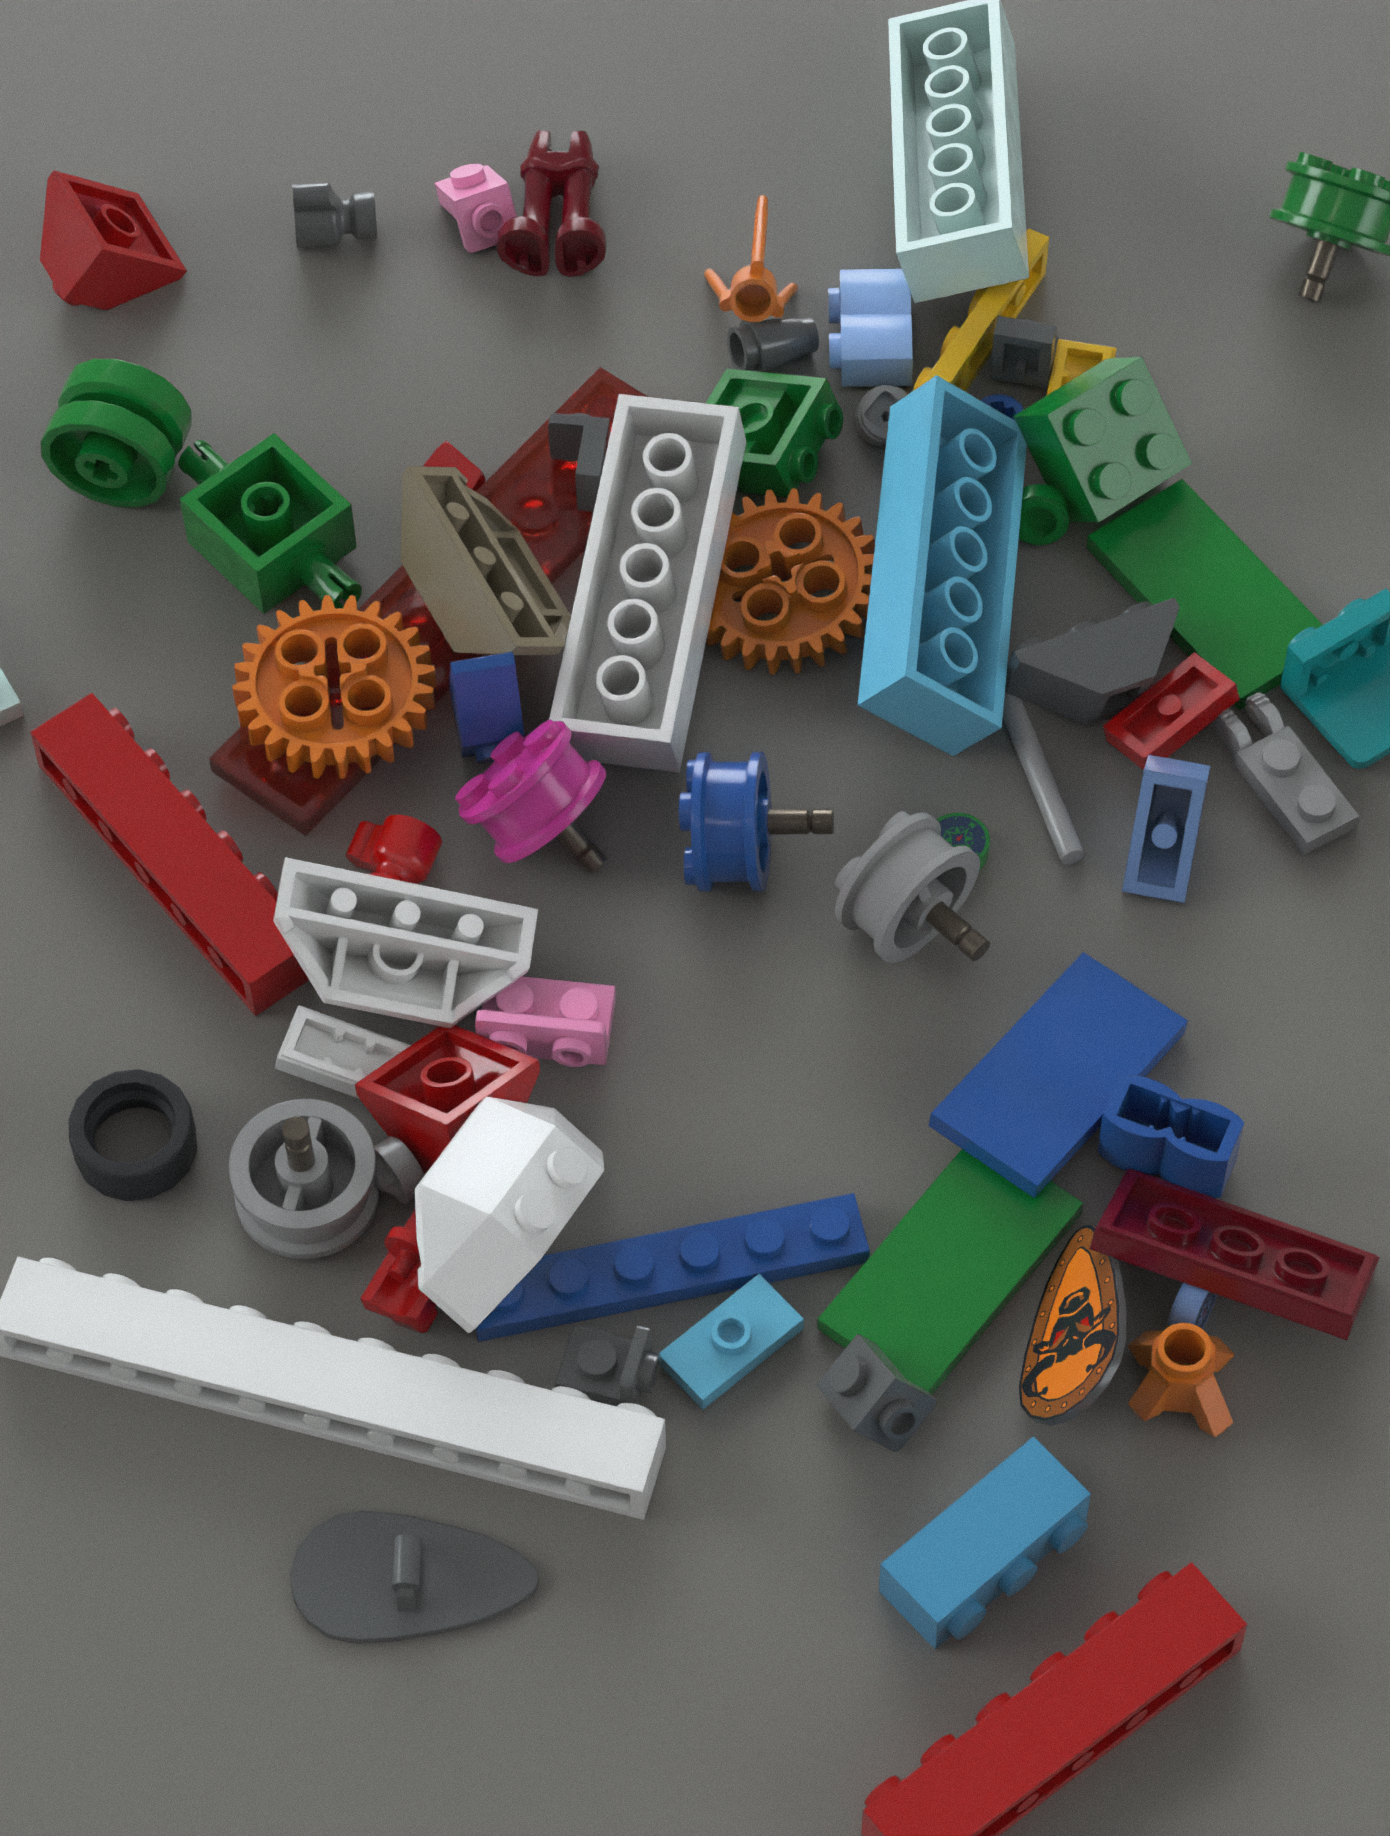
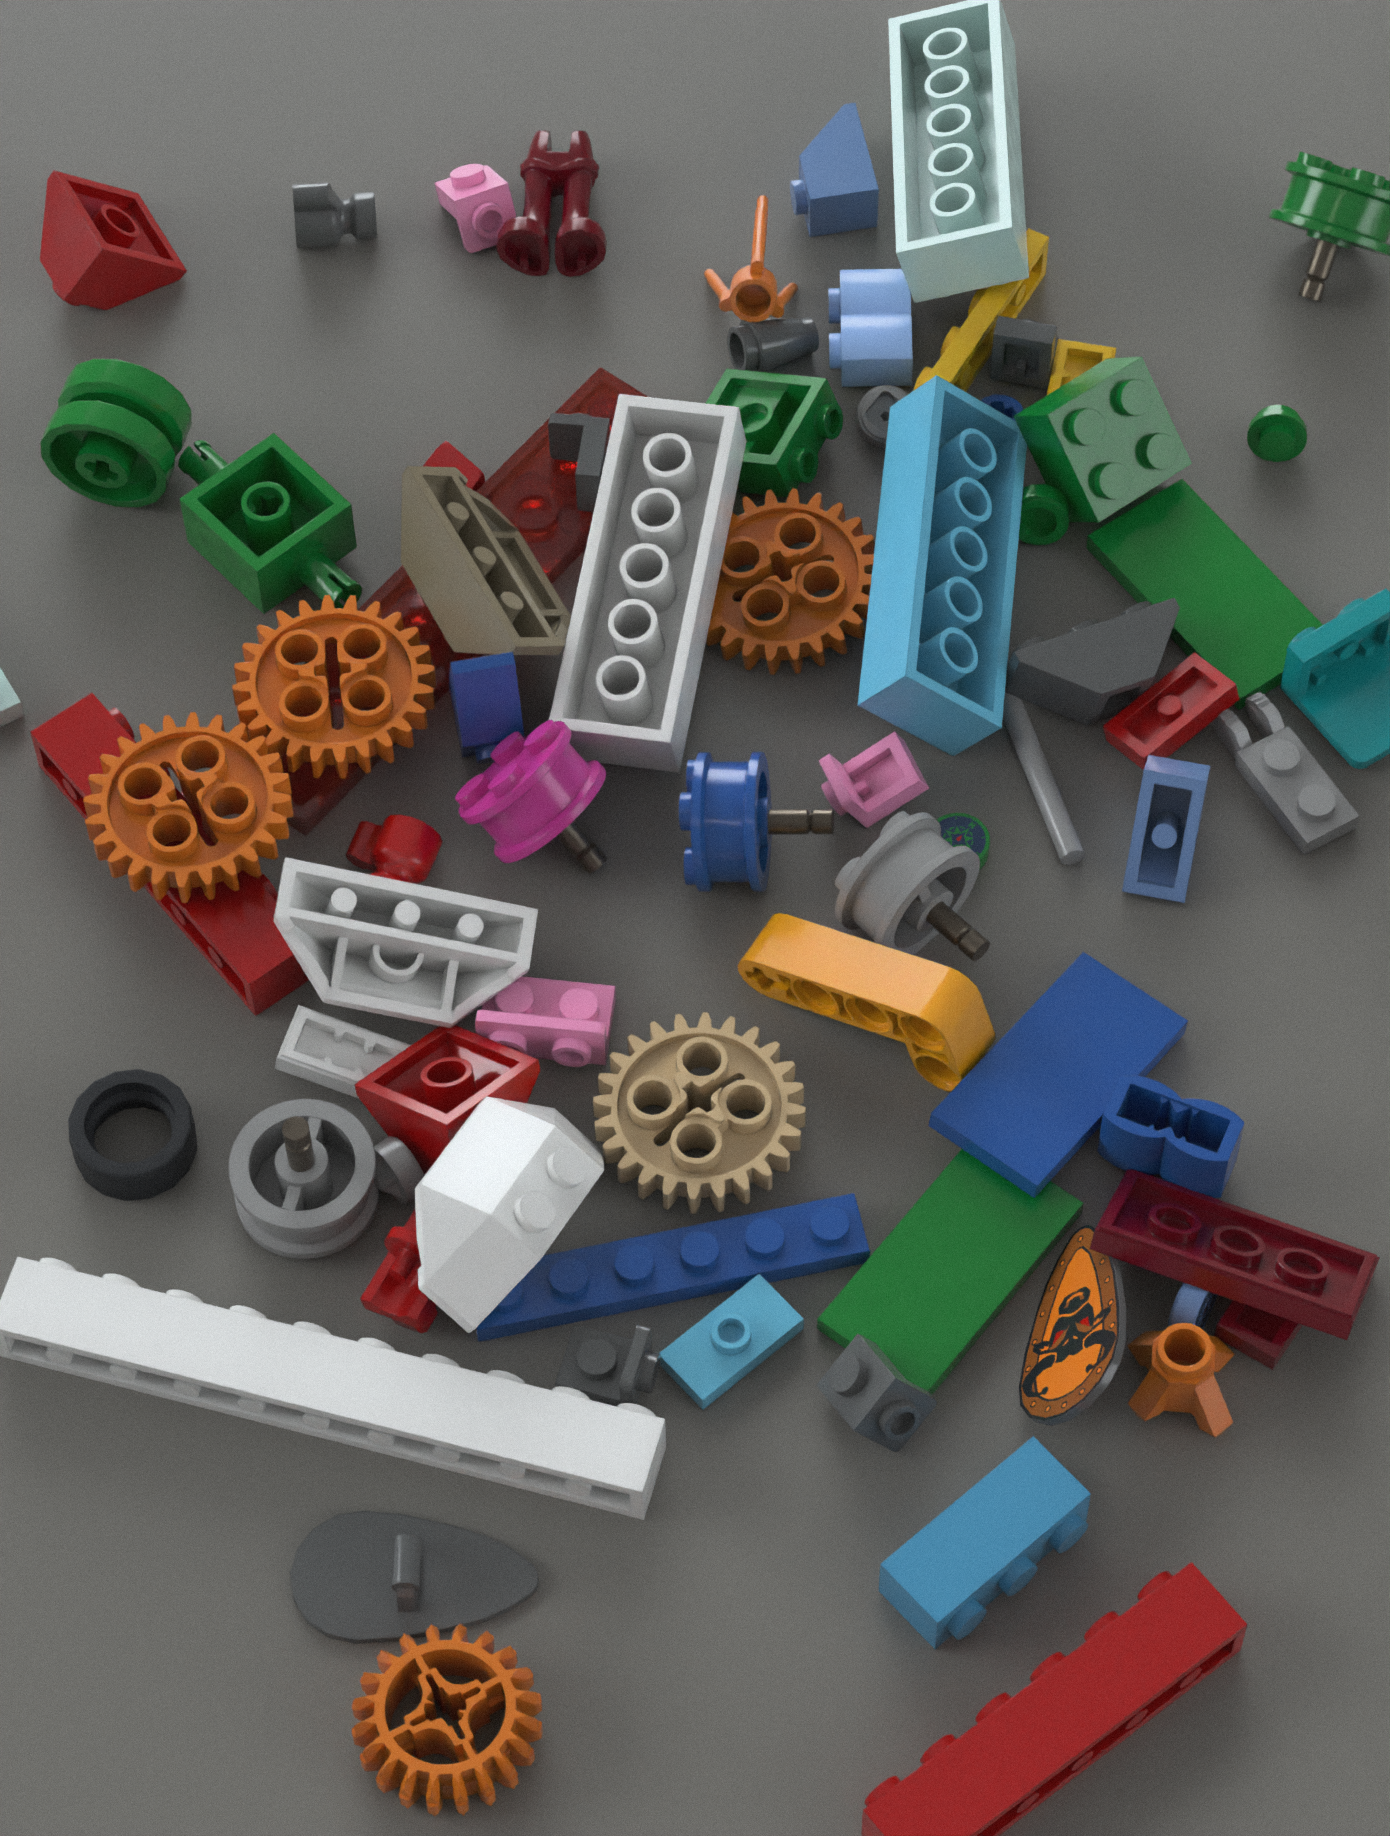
none -> orange gear [83,712,294,903]
none -> orange gear [352,1623,543,1817]
none -> tan gear [593,1012,806,1214]
none -> light orange beam [737,913,996,1092]
none -> medium blue slope [790,103,879,237]
none -> bright pink bracket [819,731,929,828]
none -> dark red plate [1214,1300,1302,1370]
none -> green plate [1247,405,1307,462]

